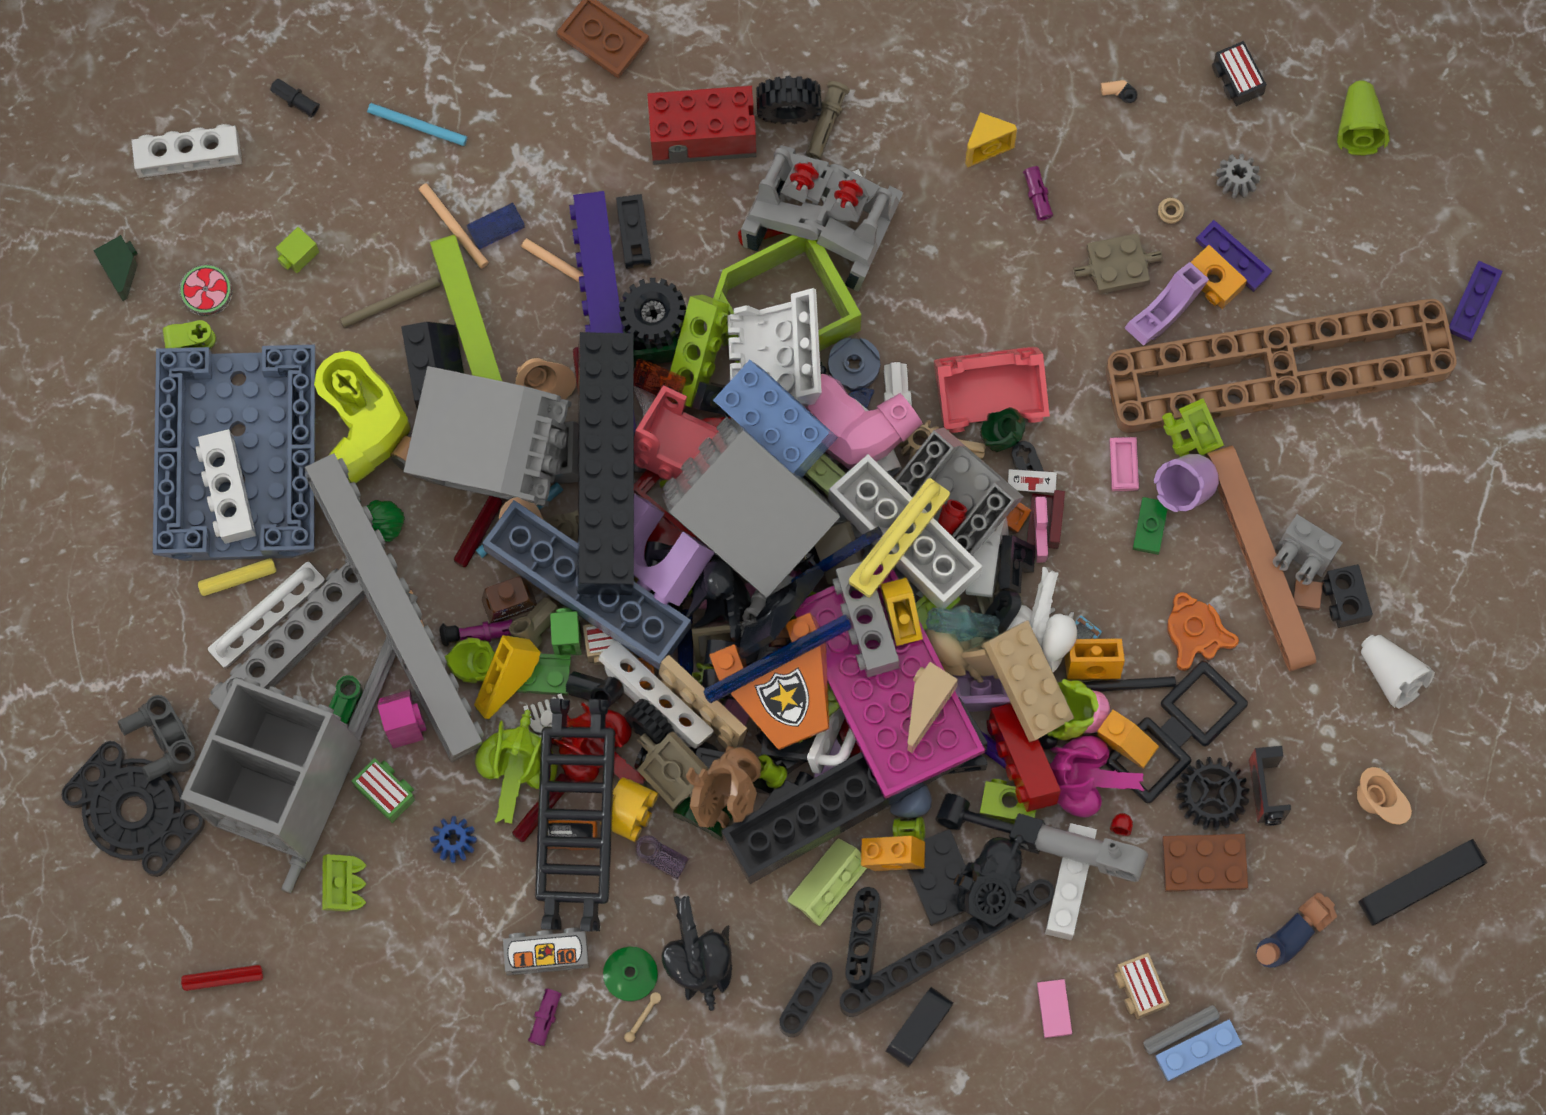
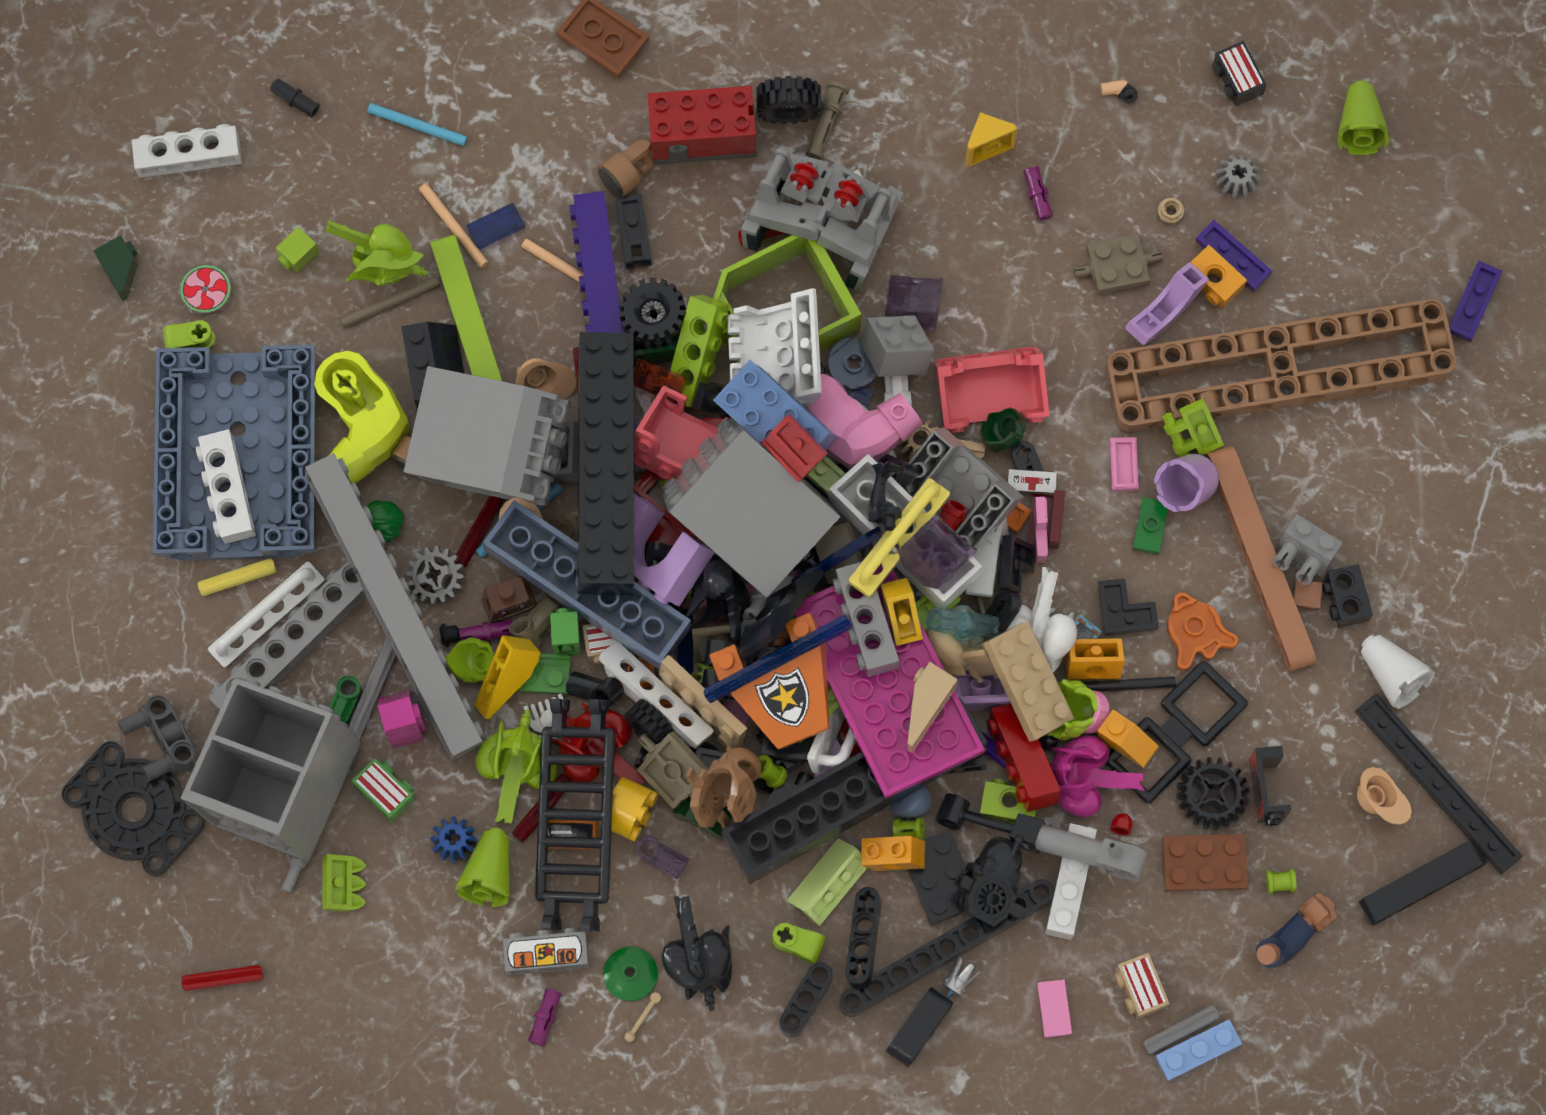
none -> lime hair [324,221,428,286]
none -> light grey gear [406,546,465,605]
none -> lime cone [455,828,510,907]
none -> medium nougat piece [598,140,653,197]
none -> red plate [761,414,828,482]
none -> lime piece [772,923,826,964]
none -> light grey brick [860,315,934,377]
none -> black animal [868,461,902,531]
none -> black beam [878,454,915,487]
none -> clear purple slope [885,275,943,331]
none -> clear purple slope [898,514,978,589]
none -> flat silver piece [943,956,982,997]
none -> black plate [1098,579,1159,636]
none -> lime bush [1265,868,1296,895]
none -> black tile [1355,693,1523,875]

